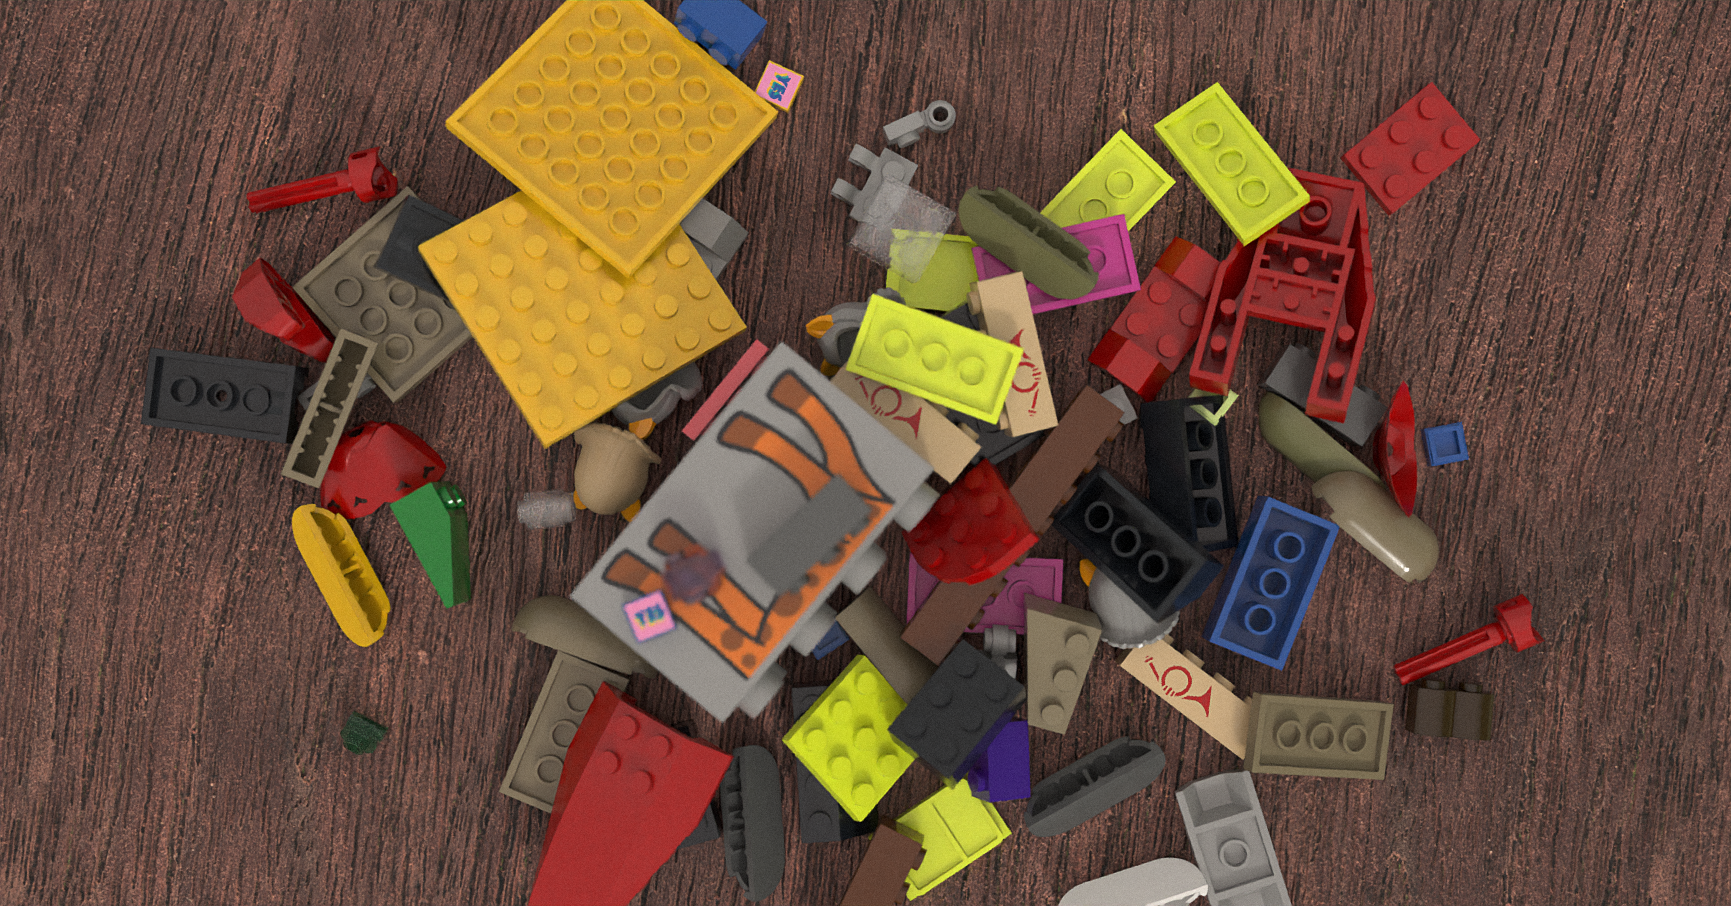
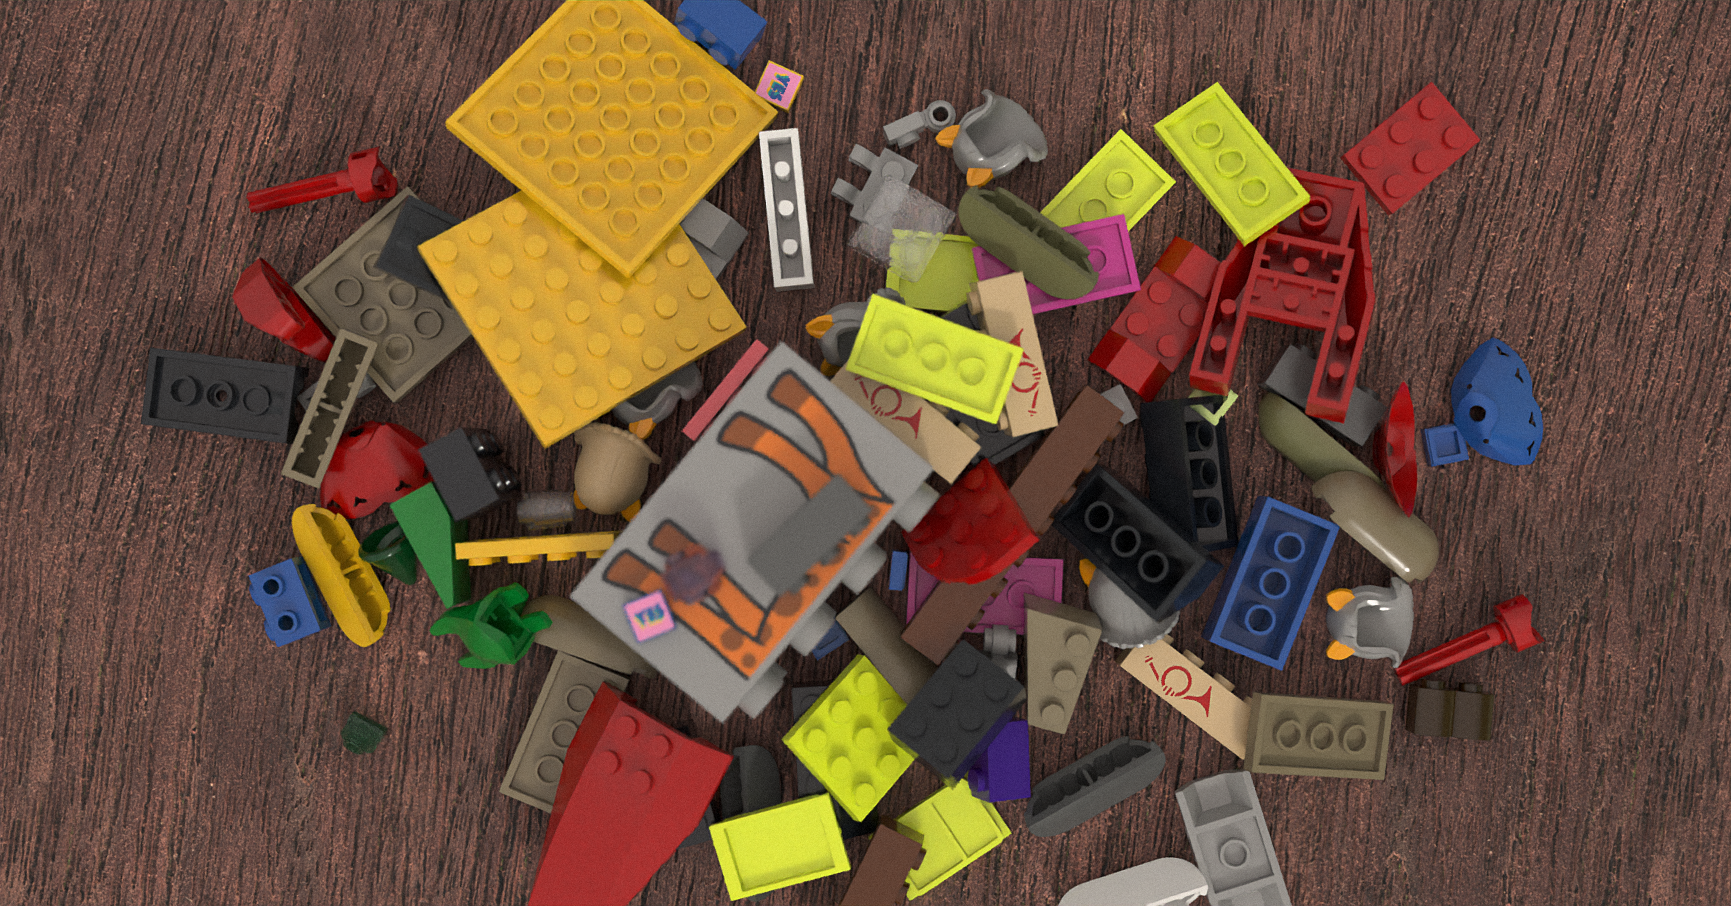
none -> blue brick [249,556,332,647]
none -> dark green hat [358,521,417,585]
none -> black brick [419,427,522,521]
none -> green piece [429,582,553,669]
none -> yellow plate [455,530,624,566]
none -> neon yellow piece [709,793,851,901]
none -> white brick [759,128,815,292]
none -> blue tile [888,549,908,591]
none -> light grey hair [935,89,1048,188]
none -> light grey hair [1326,576,1414,668]
none -> blue piece [1451,337,1543,466]

